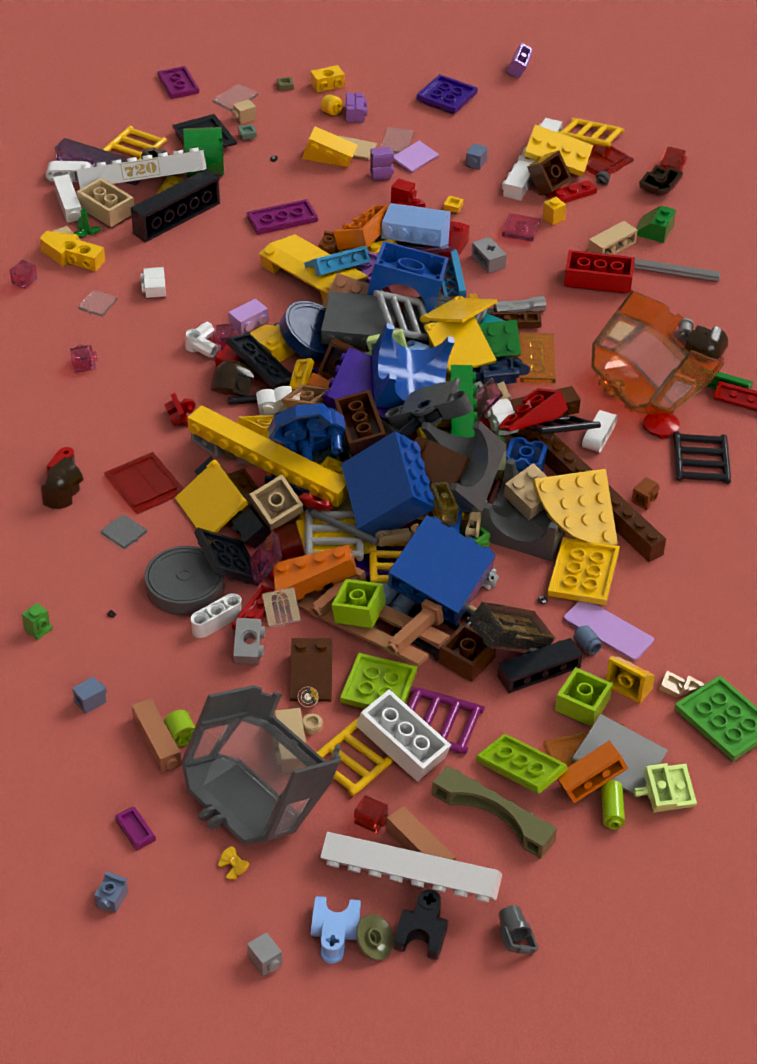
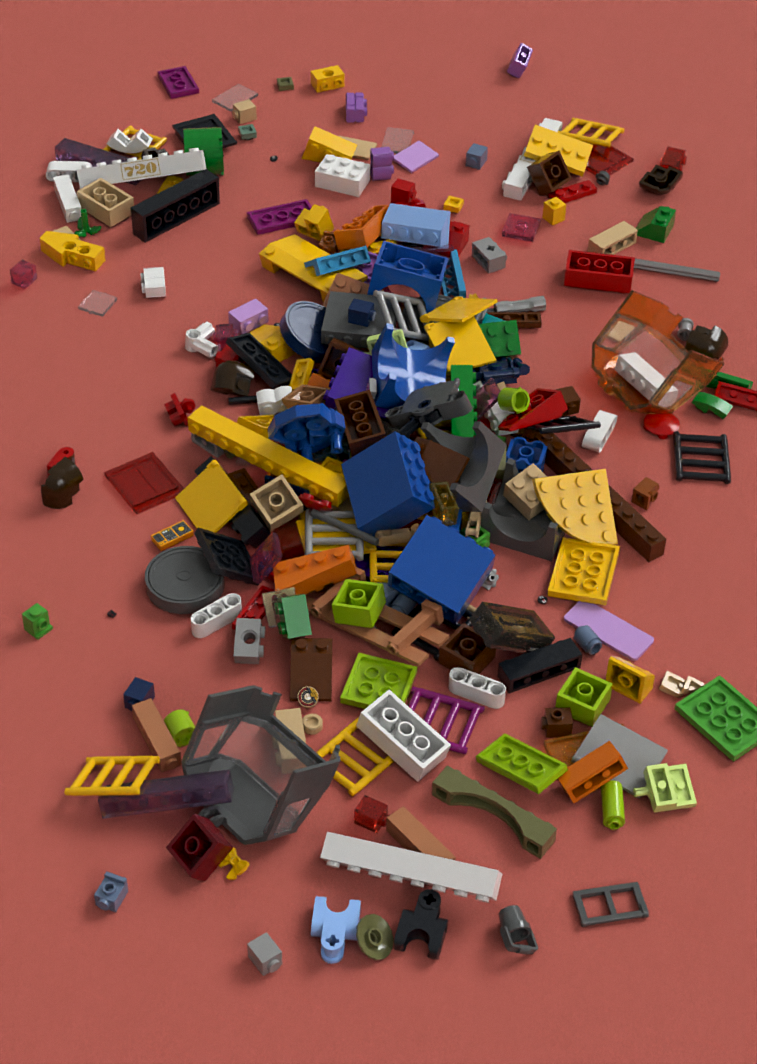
clear pink brick [70,345,98,373] -> none
sand blue brick [72,676,107,714] -> none
clear light blue piece [101,514,147,549] -> none
magenta tile [115,806,156,851] -> none
yellow head [321,94,343,116] -> none
dark purple plate [416,74,478,114] -> none
clear yellow tile [519,332,556,383] -> none
none -> yellow bar [64,756,160,796]
none -> brick [98,769,234,819]
none -> white brick [107,129,153,153]
none -> dark blue brick [123,677,155,711]
none -> tile [151,520,194,551]
none -> dark red brick [166,814,233,881]
none -> green brick [274,594,312,639]
none -> yellow brick [294,204,334,241]
none -> white brick [315,154,370,197]
none -> dark blue brick [348,298,376,327]
none -> light grey tile [366,378,377,400]
none -> white beam [448,667,506,709]
none -> lime piece [498,387,530,414]
none -> reddish brown brick [541,707,573,738]
none -> dark grey window [572,882,649,927]
none -> white brick [615,352,677,407]
none -> green slope [691,392,733,420]

